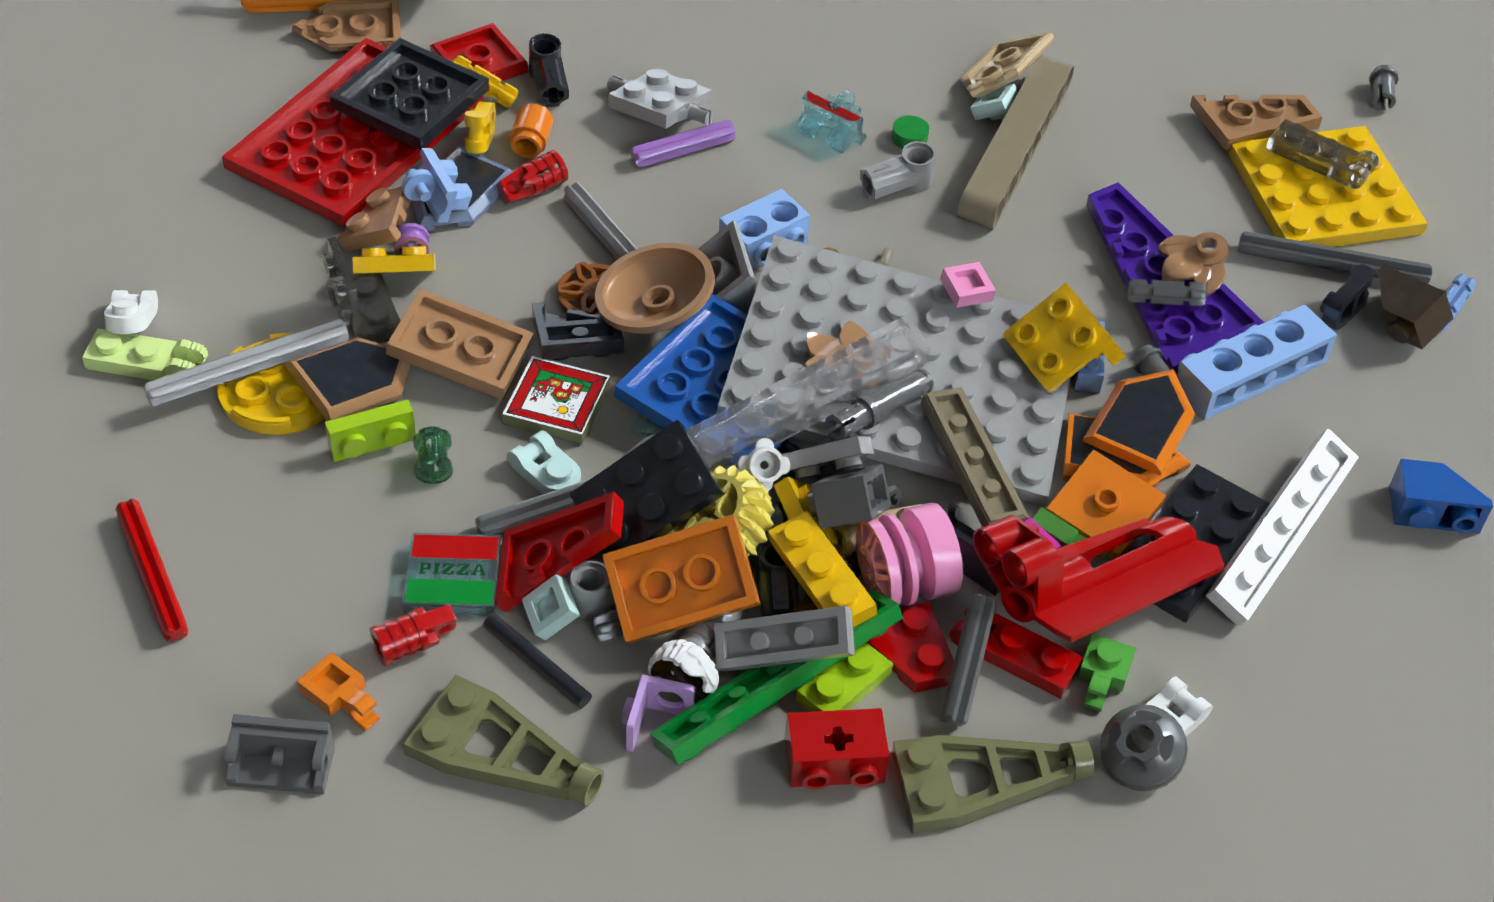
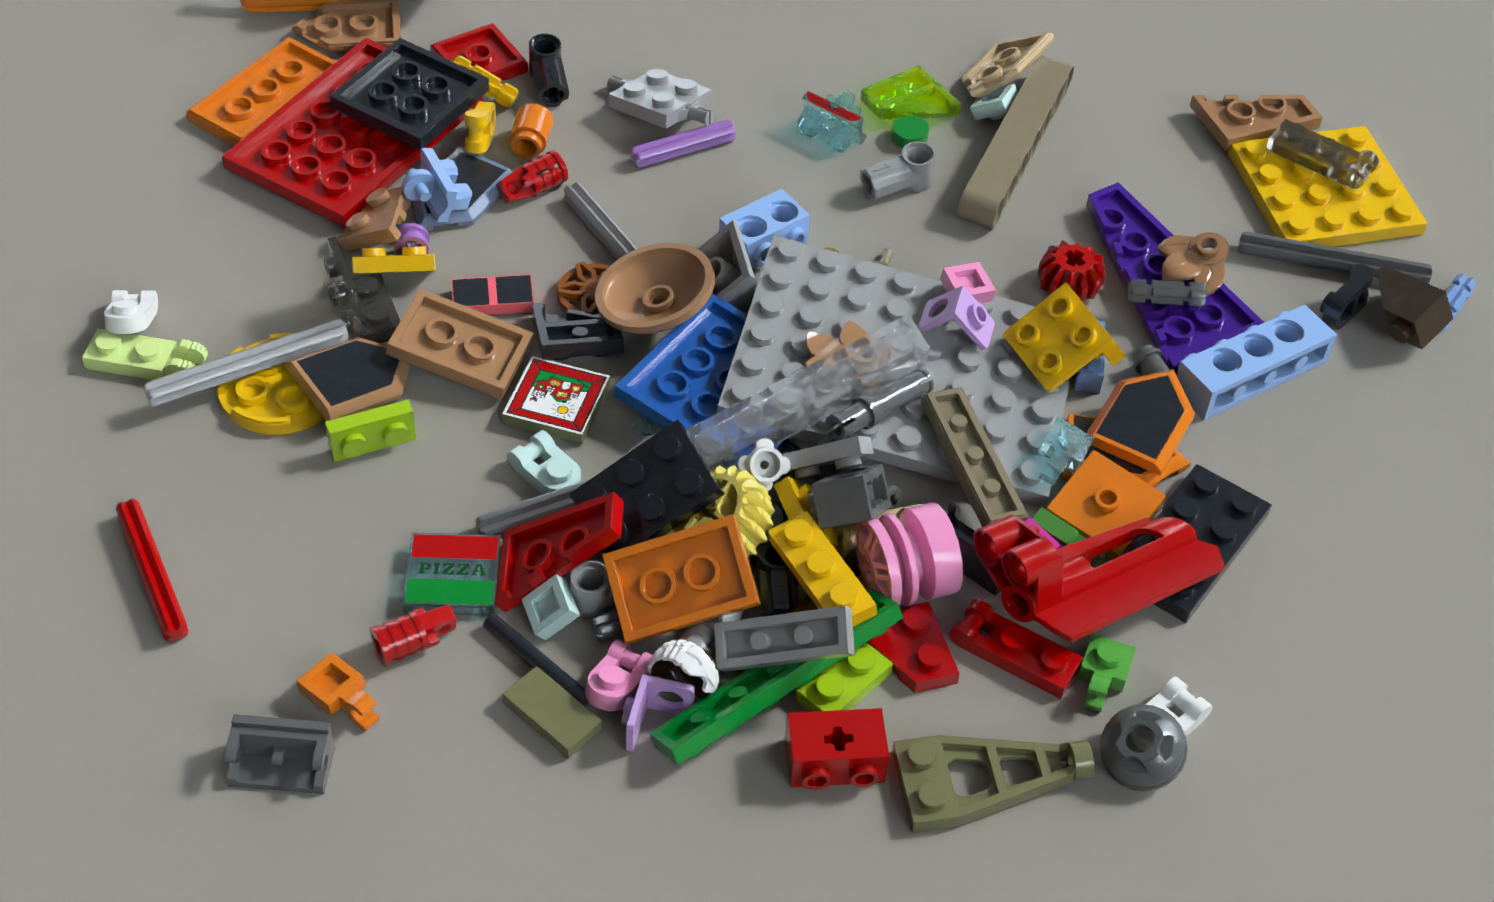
olive plate [403,674,604,806] -> none
clear green bush [413,426,453,484] -> none
dark grey axle [940,594,996,727] -> none
white plate [1206,429,1359,626] -> none
dark grey pin [1369,65,1399,110] -> none
blue slope [1389,459,1493,534] -> none
none -> orange tile [186,37,336,146]
none -> black tile [451,274,534,315]
none -> olive tile [502,666,602,759]
none -> bright pink plate [585,639,653,711]
none -> clear neon green wing [860,65,961,120]
none -> lavender bracket [918,286,995,350]
none -> red gear [1038,240,1106,302]
none -> clear light blue plate [1038,417,1094,486]

